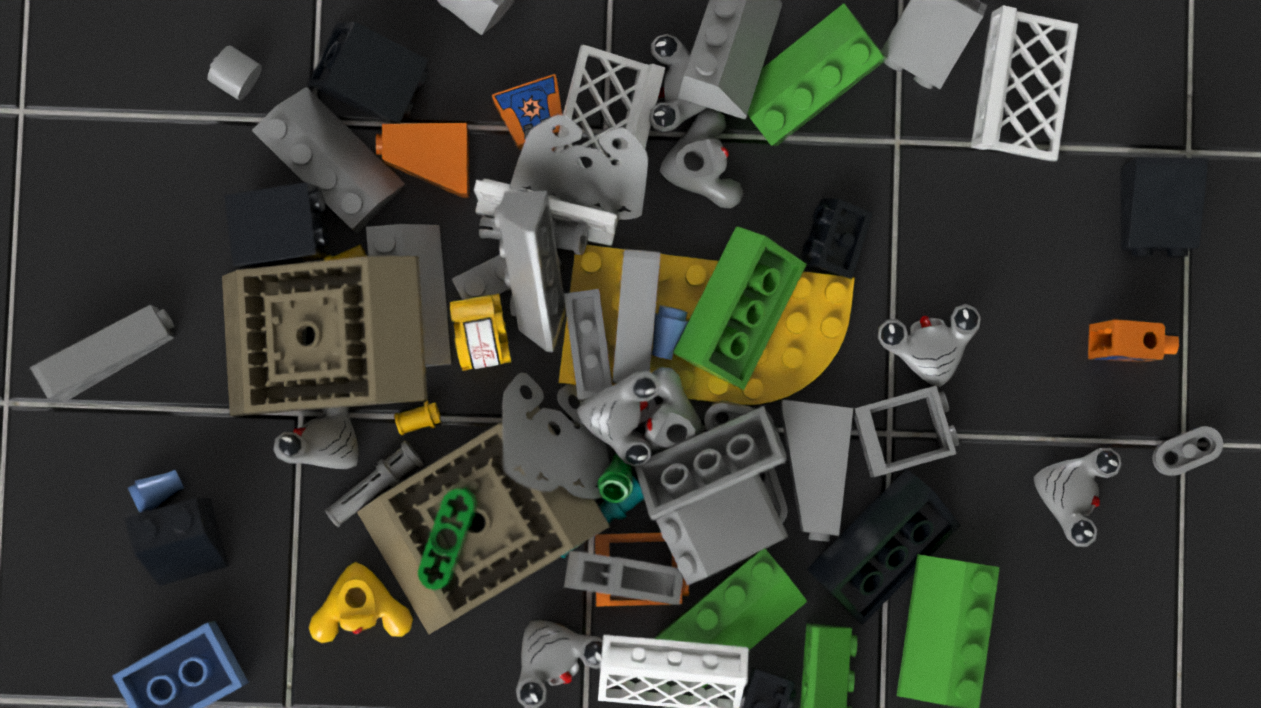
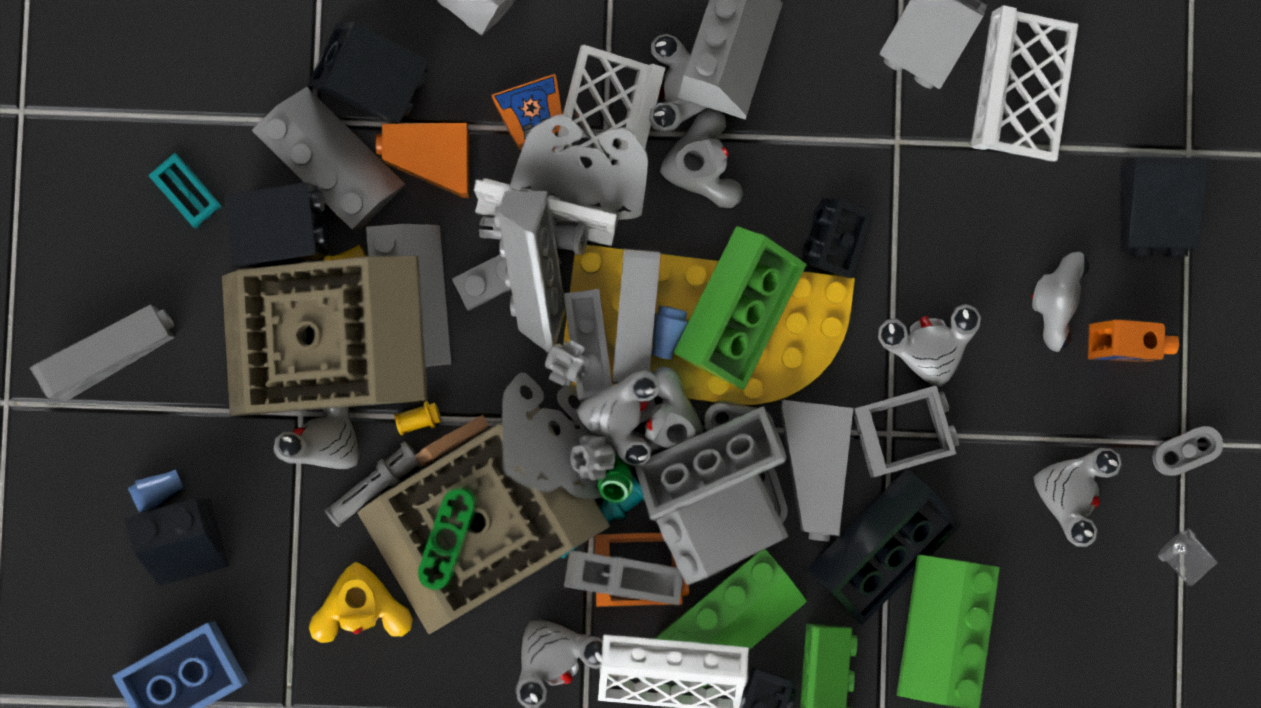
light grey piece [207,45,262,101] -> none
yellow brick [450,294,511,371] -> none
bright green slope [747,3,887,146] -> none
none -> teal tile [148,153,223,229]
none -> medium nougat tile [415,415,489,466]
none -> light grey gear [545,341,590,386]
none -> light grey gear [570,435,615,480]
none -> light grey head [1031,251,1089,352]
none -> clear tile [1158,528,1218,586]

